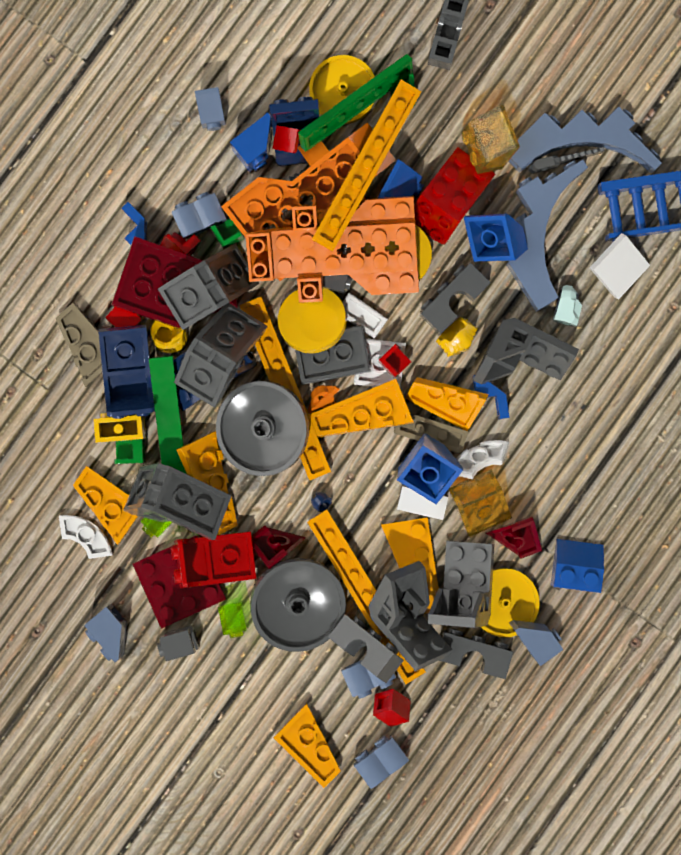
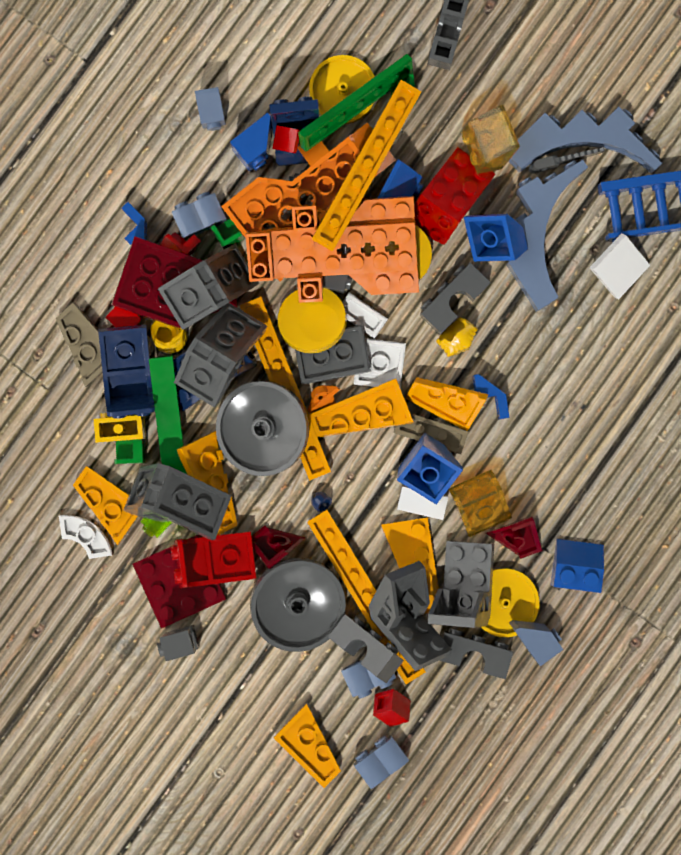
sand blue slope [84,604,127,662] -> none
clear neon green brick [218,601,248,638] -> none
red panel [378,344,412,379] -> none
white tile [456,440,509,479] -> none
dark grey bracket [473,318,579,385] -> none
light aqua rock [553,285,582,327] -> none

